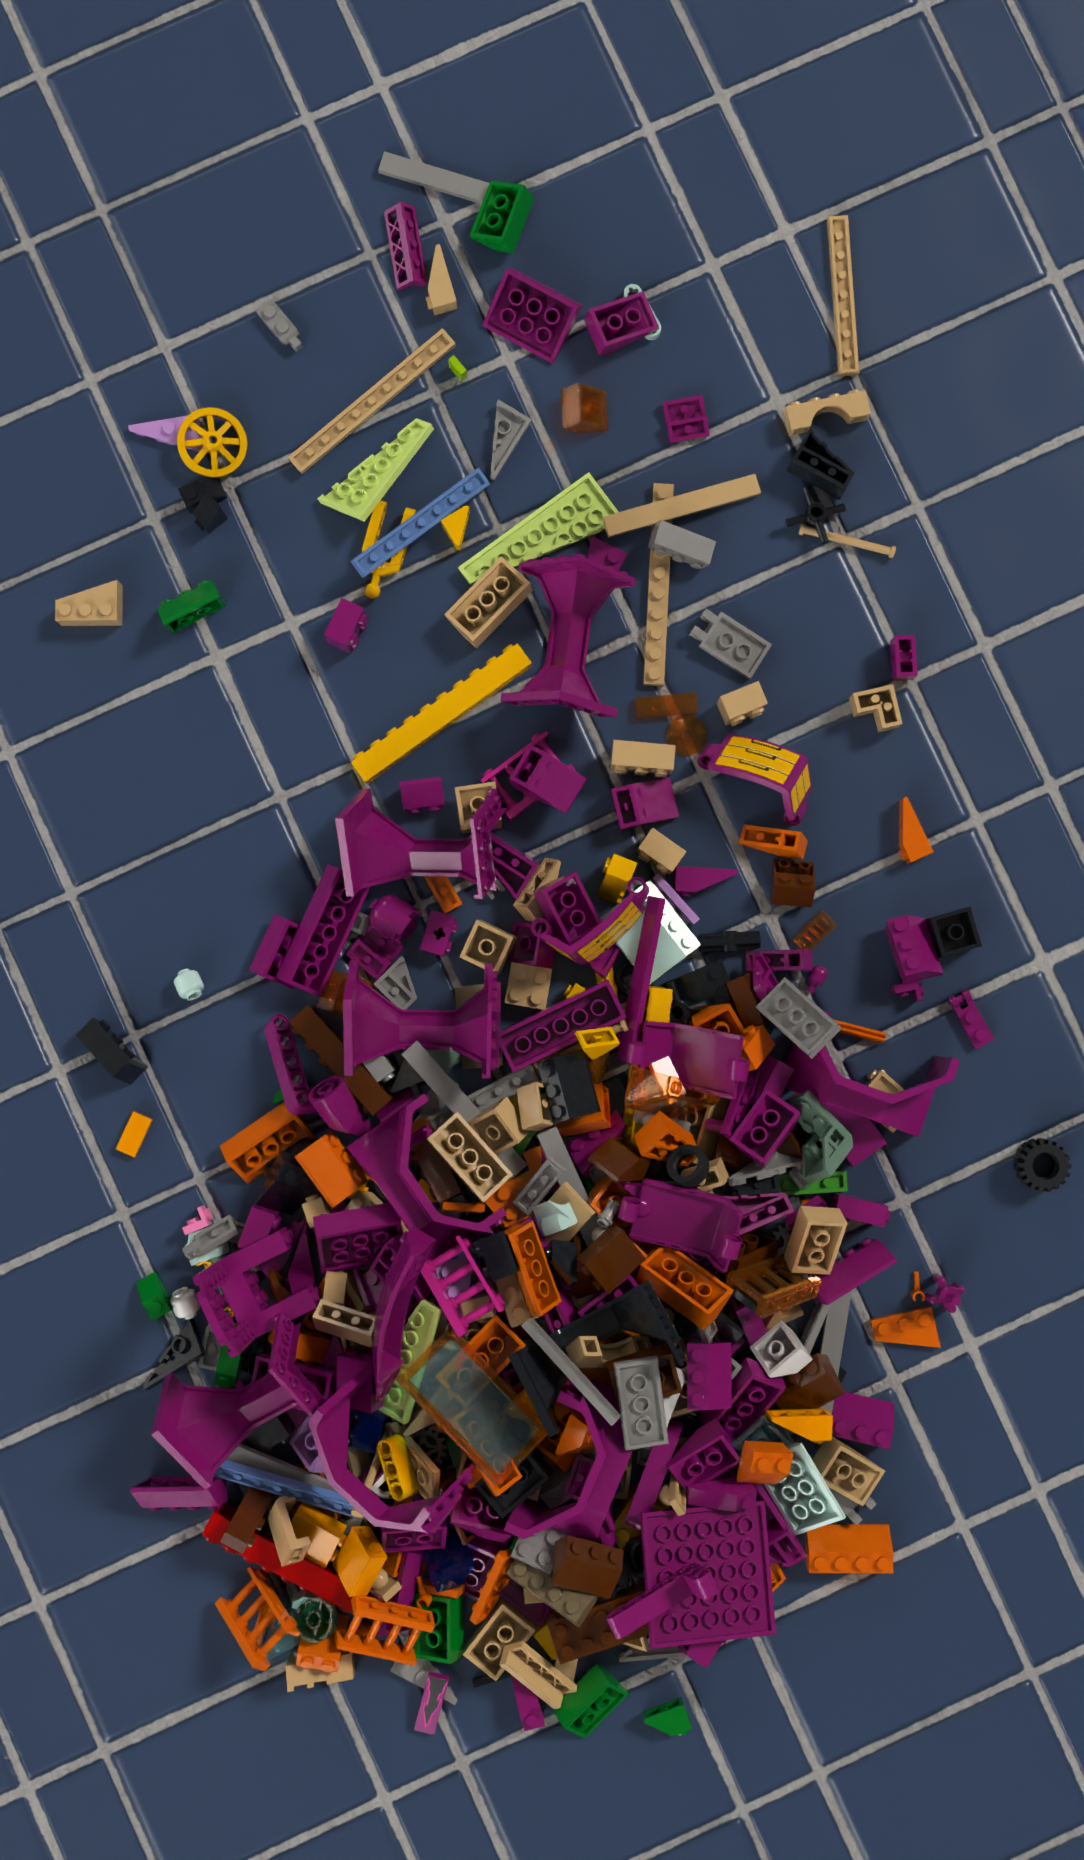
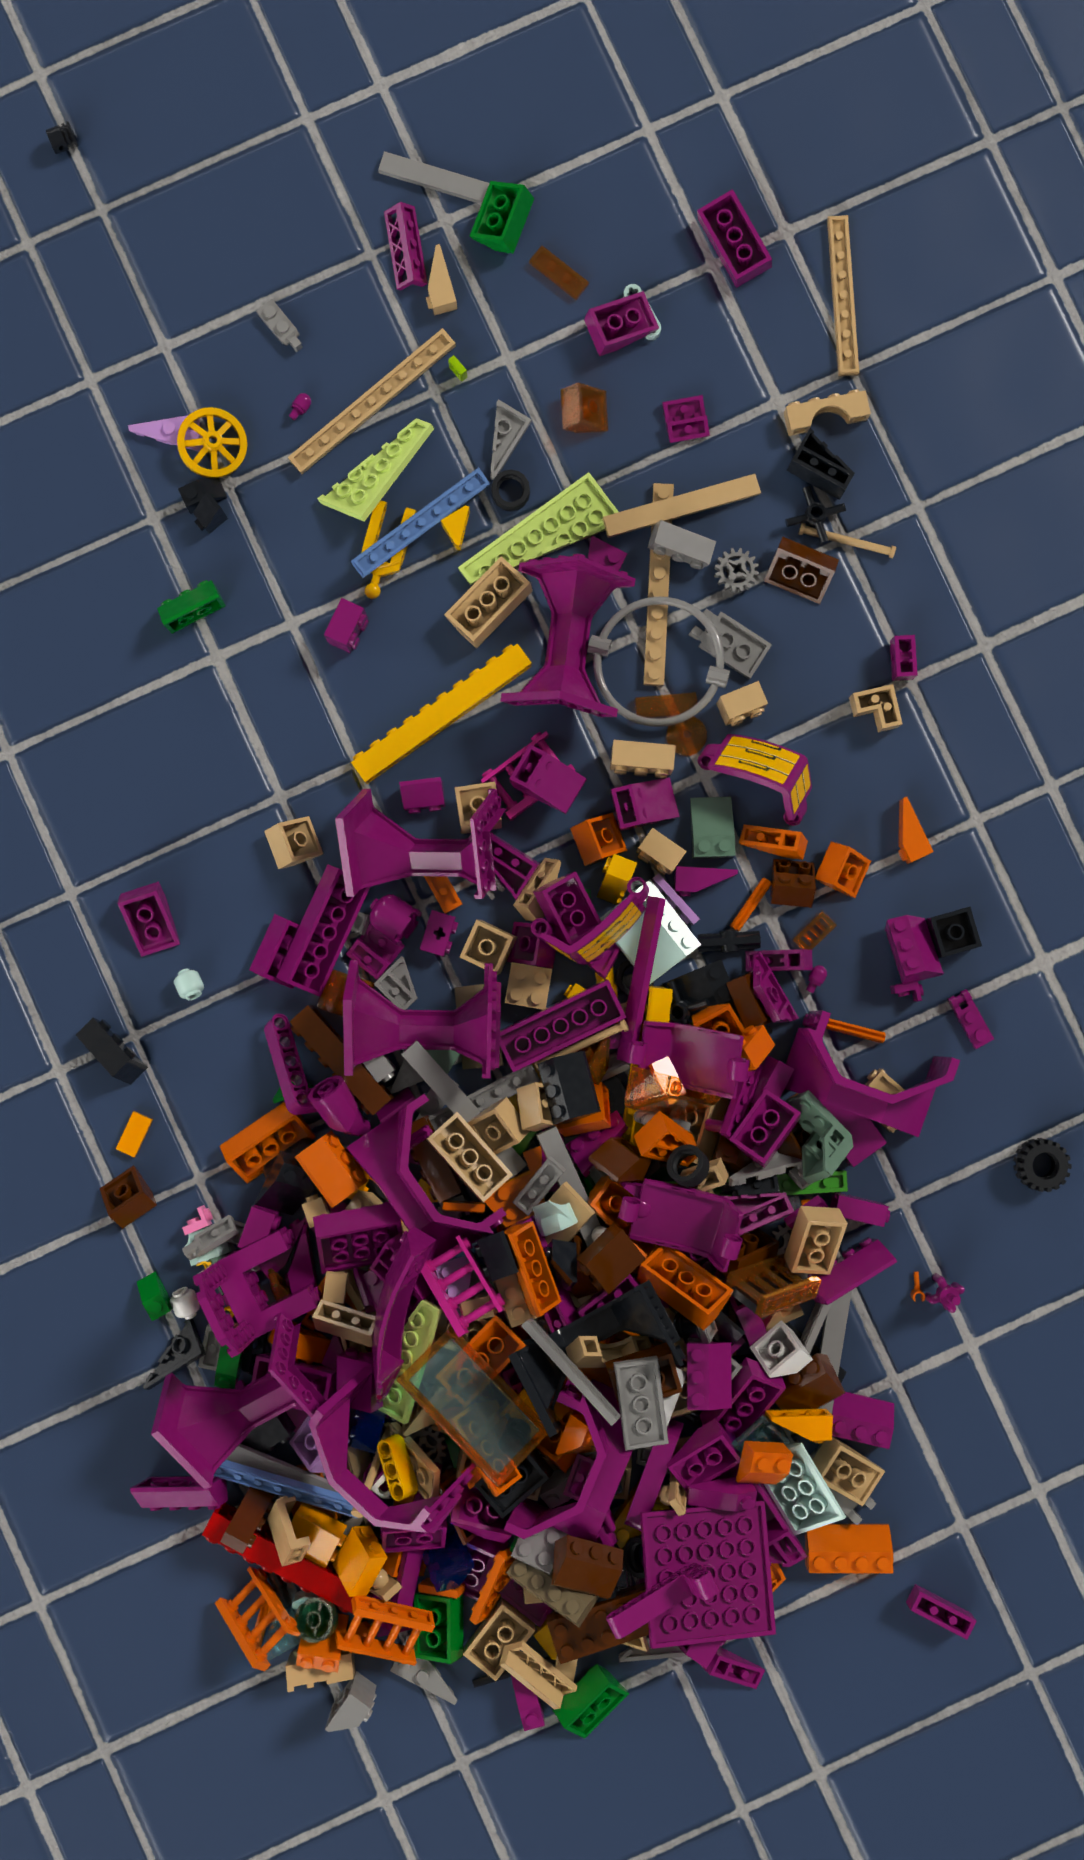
tan wedge [55,580,123,626] -> none
tile [414,1671,449,1735] -> none
orange hand [416,1576,432,1609] -> none
magenta slope [482,267,583,364] -> none
yellow slope [575,1027,620,1060] -> none
light grey pin [597,1199,621,1228] -> none
green slope [643,1697,692,1736] -> none
light grey tile [756,977,842,1059] -> none
orange wing [870,1306,941,1348] -> none
none -> black piece [46,121,79,155]
none -> reddish brown slope [100,1165,157,1229]
none -> magenta slope [117,881,180,957]
none -> tan slope [264,816,323,869]
none -> magenta cylinder [289,393,311,420]
none -> light grey slope [325,1671,377,1732]
none -> black tyre [491,469,530,511]
none -> clear orange tile [529,246,589,300]
none -> orange slope [570,813,628,866]
none -> light grey piece [587,596,730,727]
none -> sand green slope [690,797,735,859]
none -> magenta brick [697,189,772,288]
none -> magenta slope [701,1647,765,1689]
none -> light grey gear [714,548,759,593]
none -> orange axle [730,878,772,932]
none -> reddish brown slope [764,537,839,604]
none -> orange slope [815,841,871,898]
none -> magenta brick [906,1584,977,1640]

